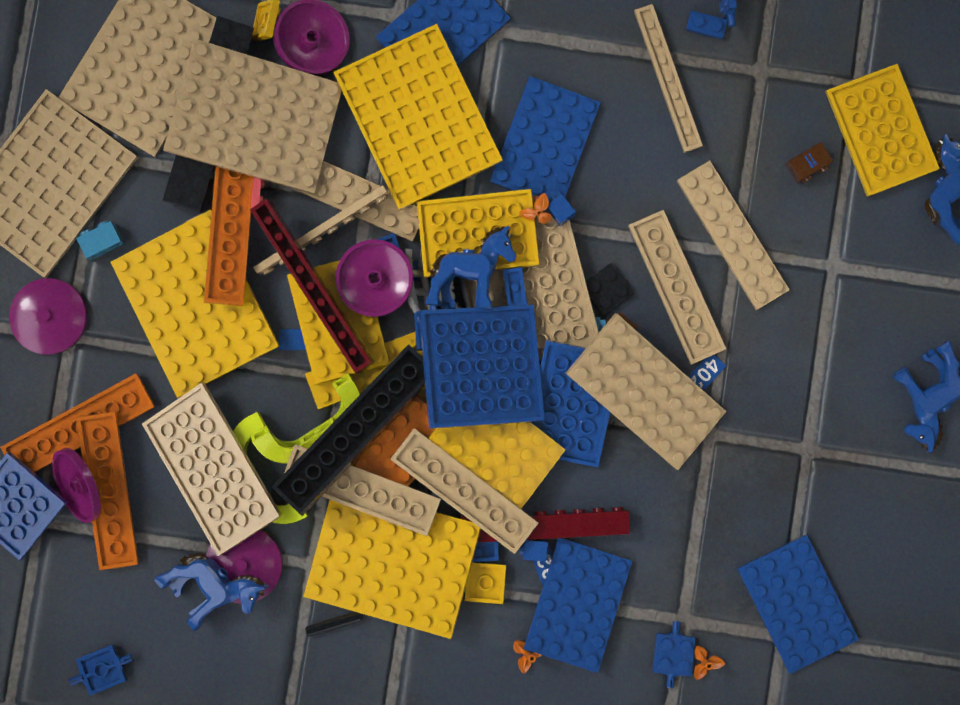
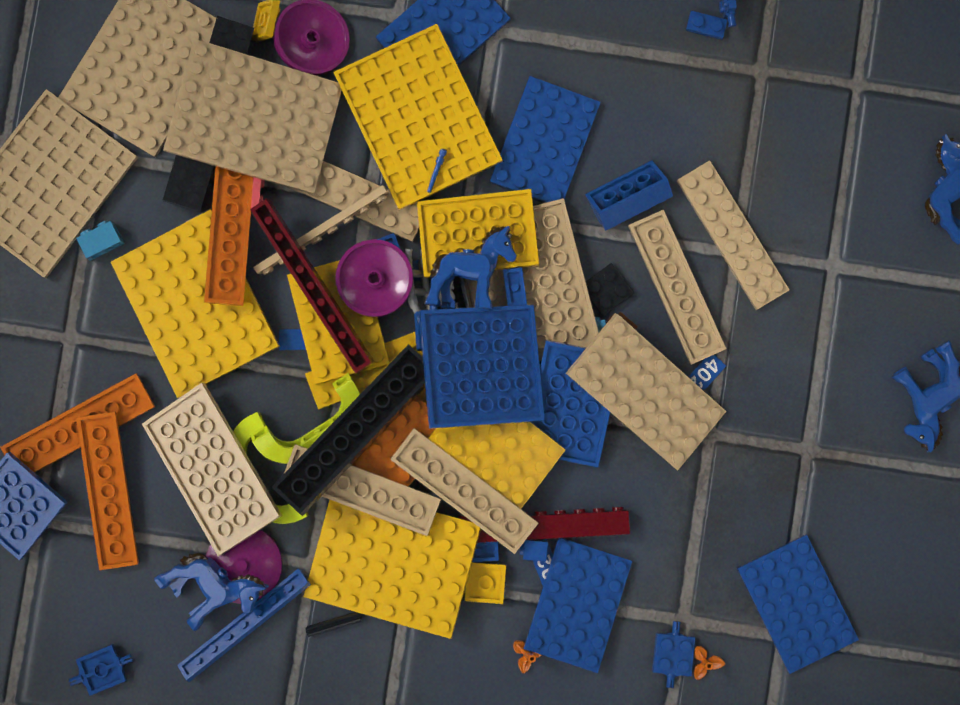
magenta dish [9,278,87,355] -> none
magenta dish [52,448,101,523] -> none
orange plant [519,193,552,224] -> none
blue brick [546,194,576,227] -> none
tan plate [634,4,703,153] -> none
reddish brown brick [785,142,833,183] -> none
yellow plate [825,64,940,197] -> none
none -> blue plate [177,568,311,682]
none -> blue piece [427,149,447,193]
none -> blue slope [585,160,673,231]

